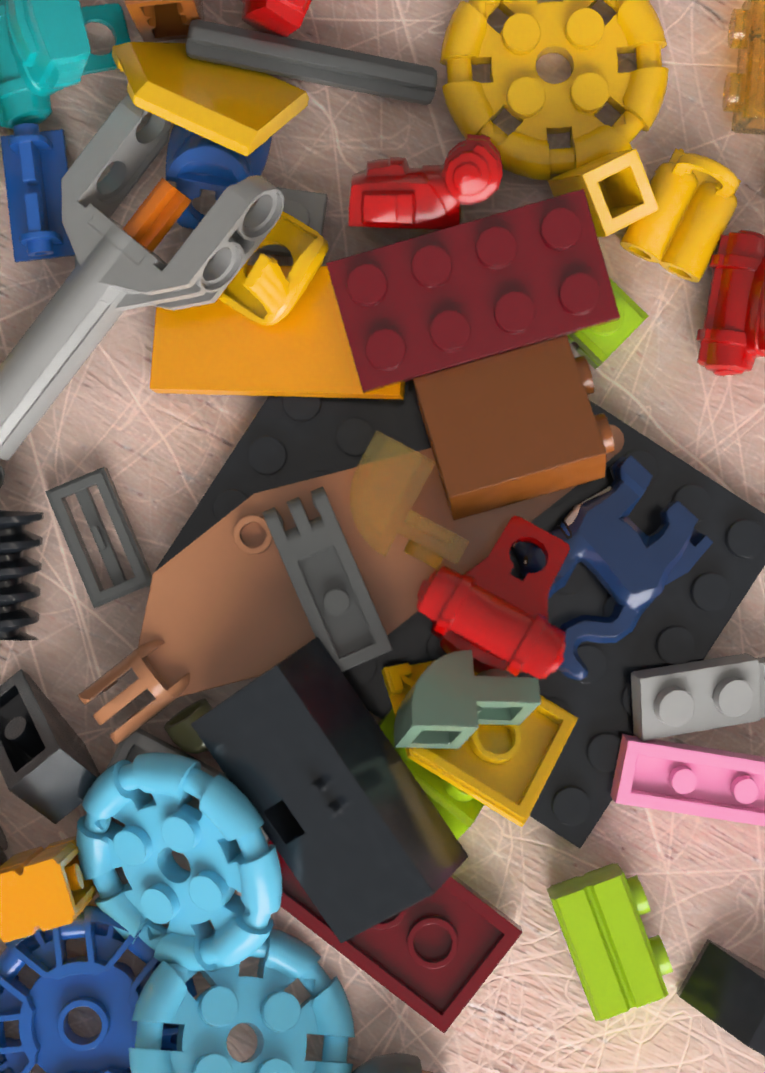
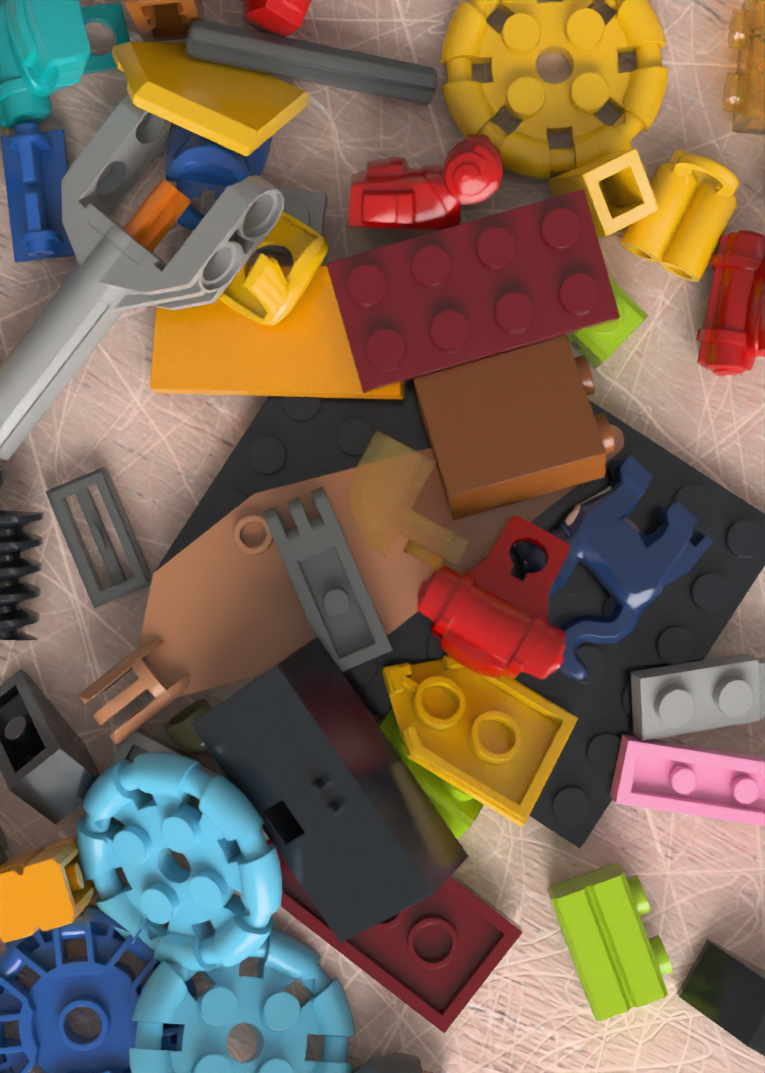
sand green brick [394,650,541,749] -> none

